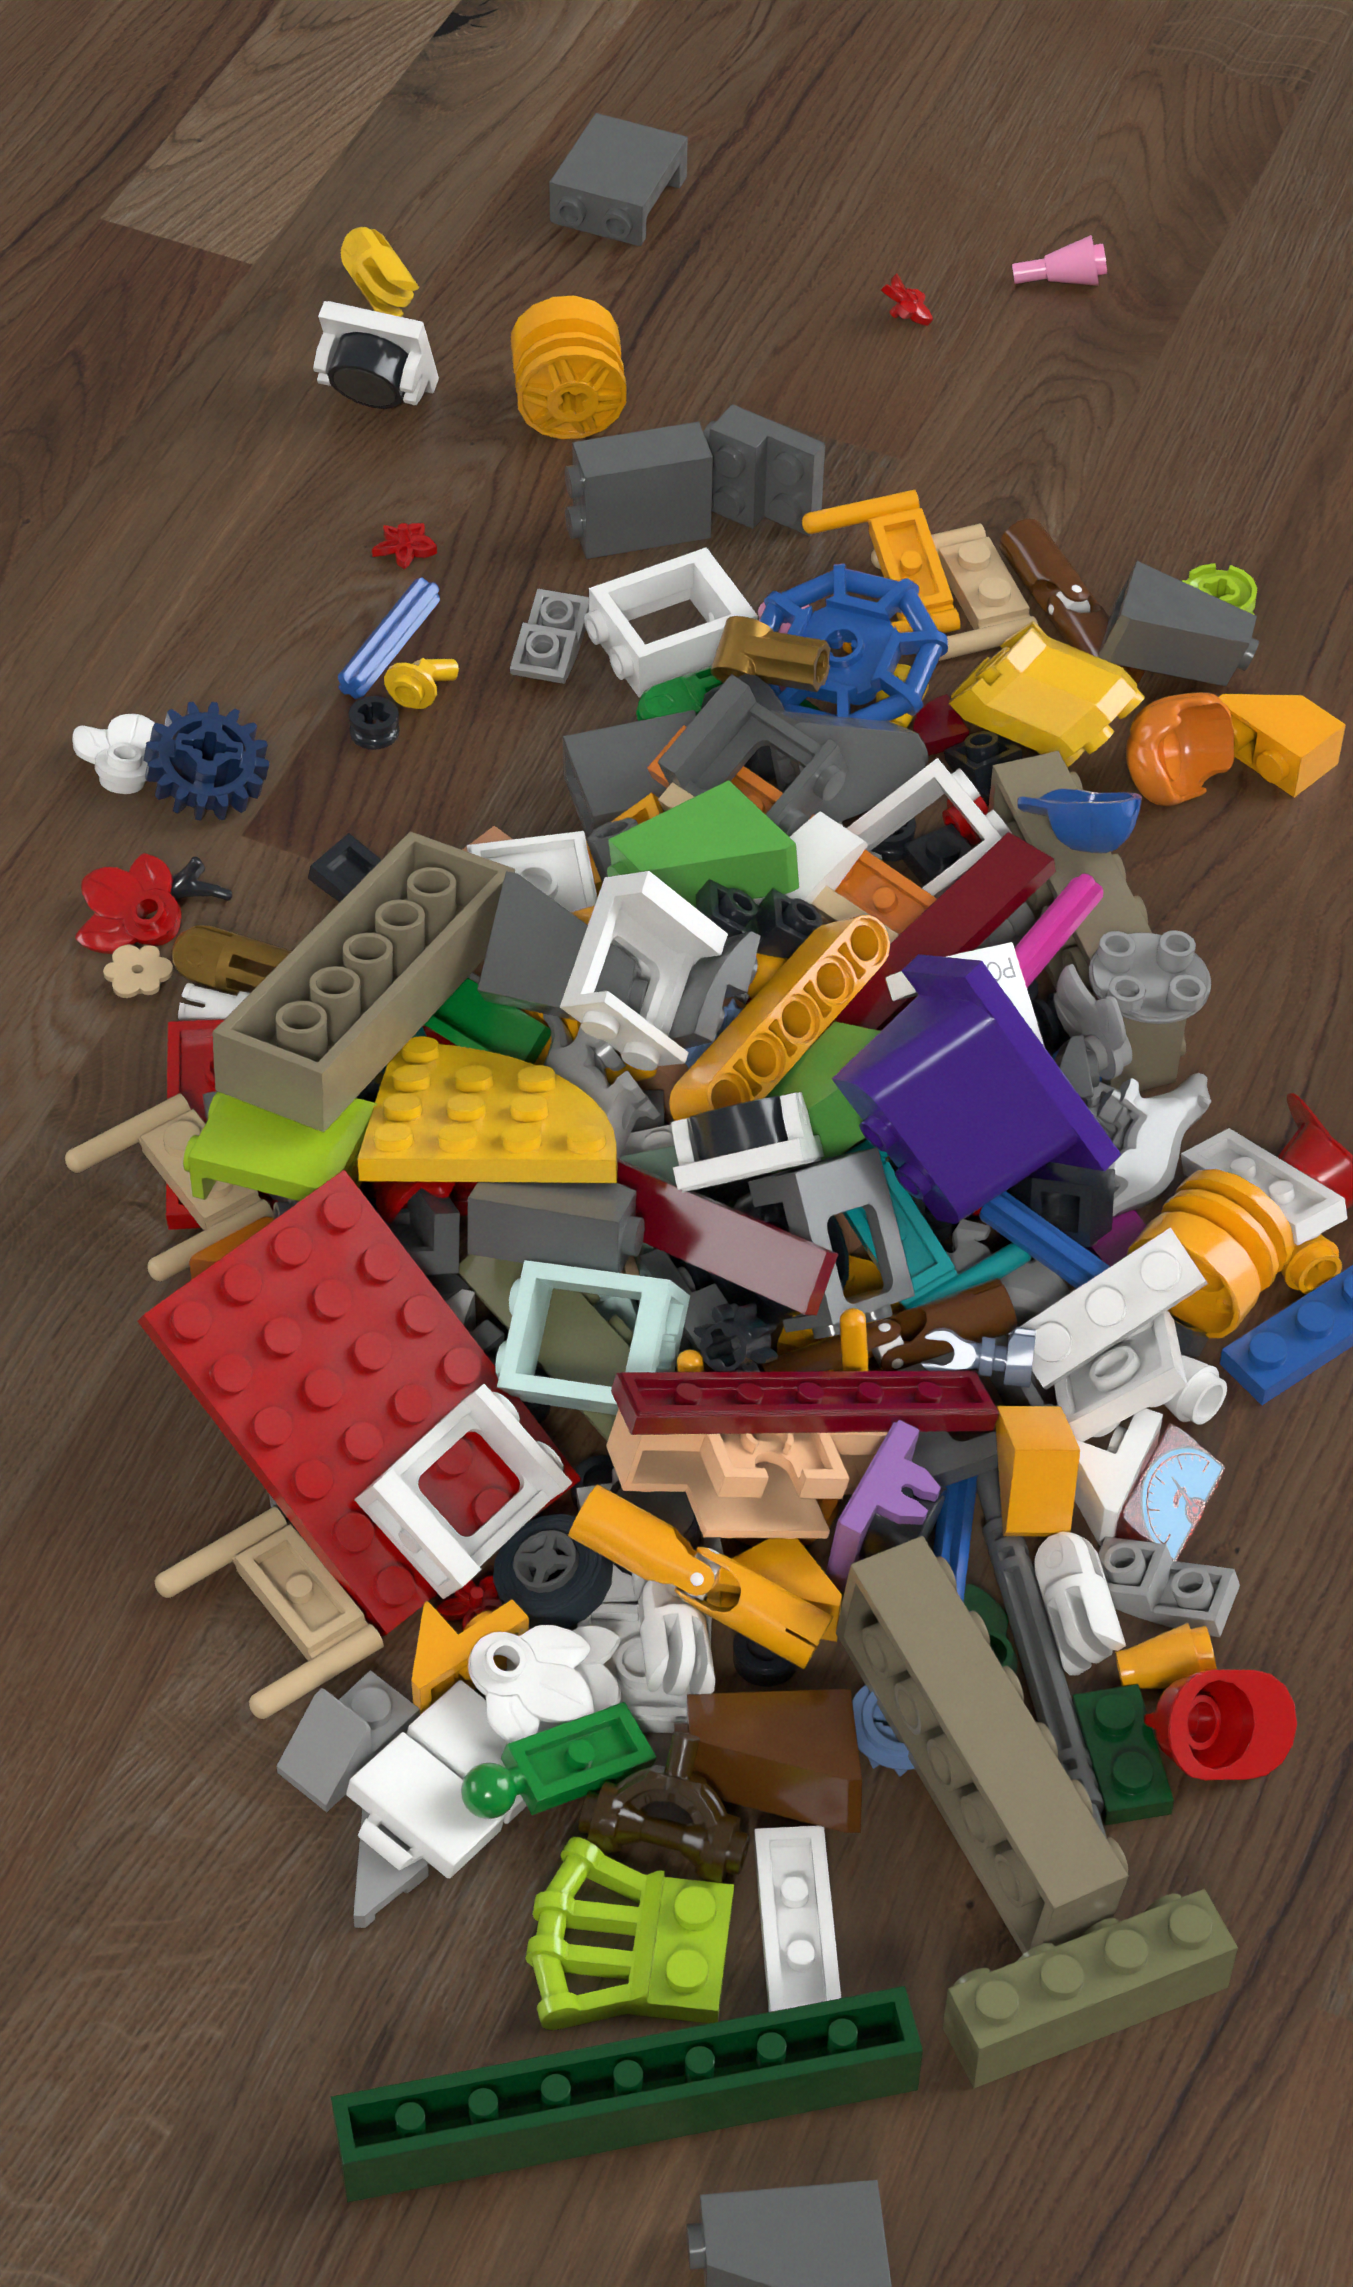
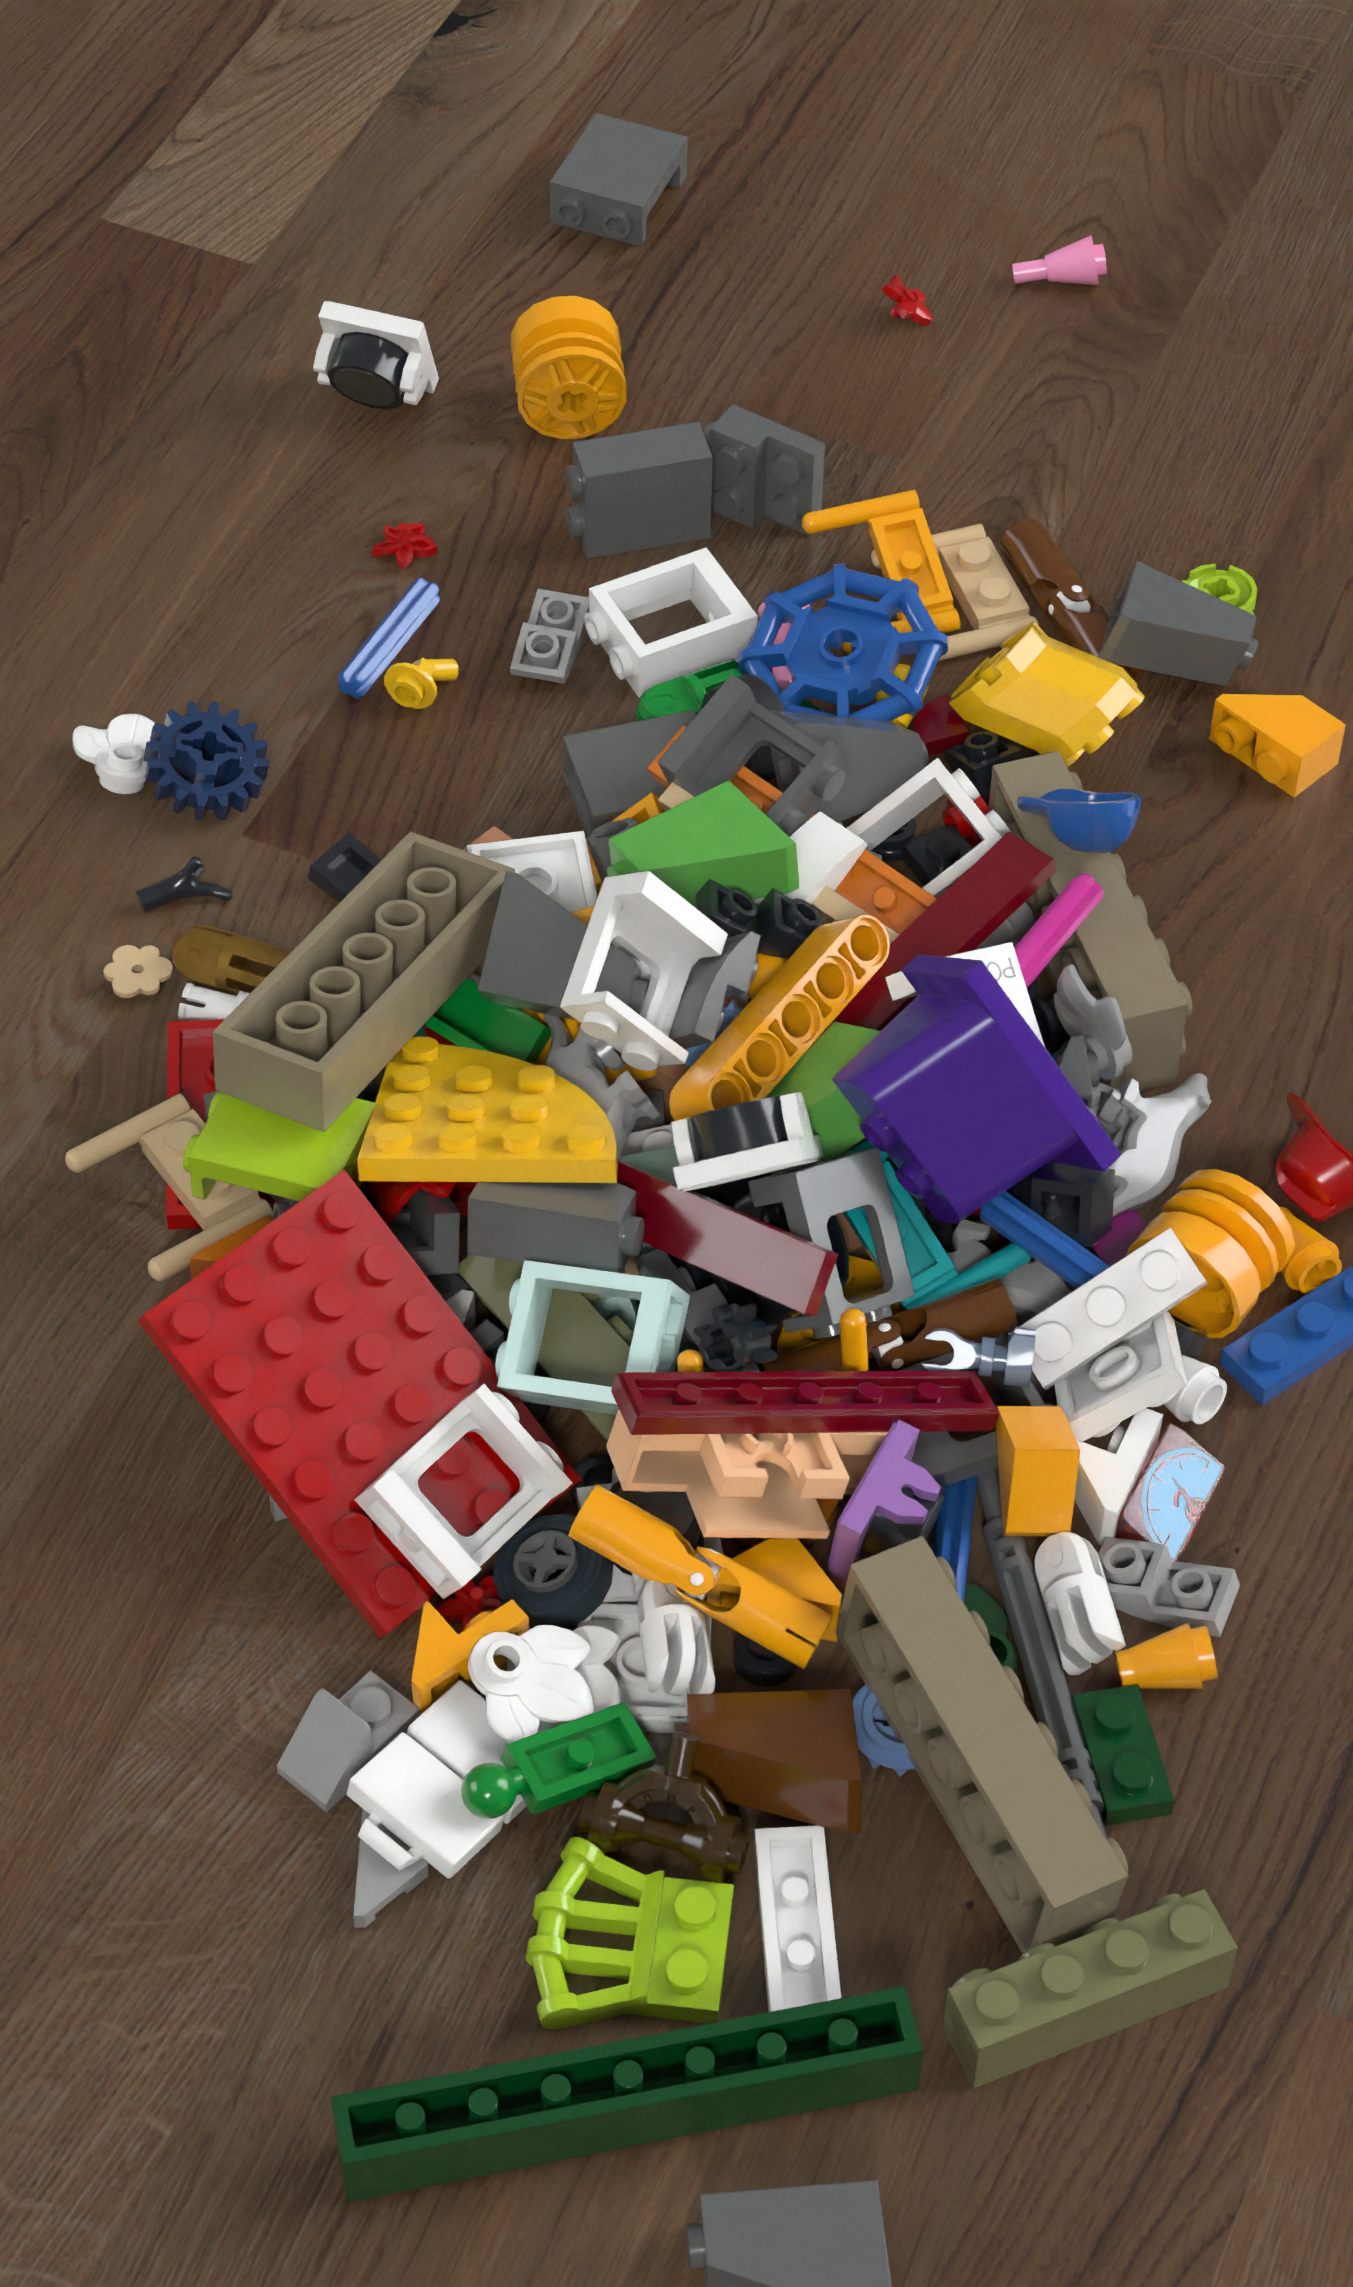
red plate [75,853,182,954] -> none
tan plate [155,1506,384,1719] -> none
yellow arm [341,227,419,317] -> none
black bush [348,696,400,750] -> none
pearl gold piece [711,616,831,692] -> none
light grey dish [1089,930,1211,1024] -> none
orange piece [1126,692,1235,806] -> none
red piece [1144,1669,1297,1780] -> none
white plate [1181,1128,1347,1245] -> none

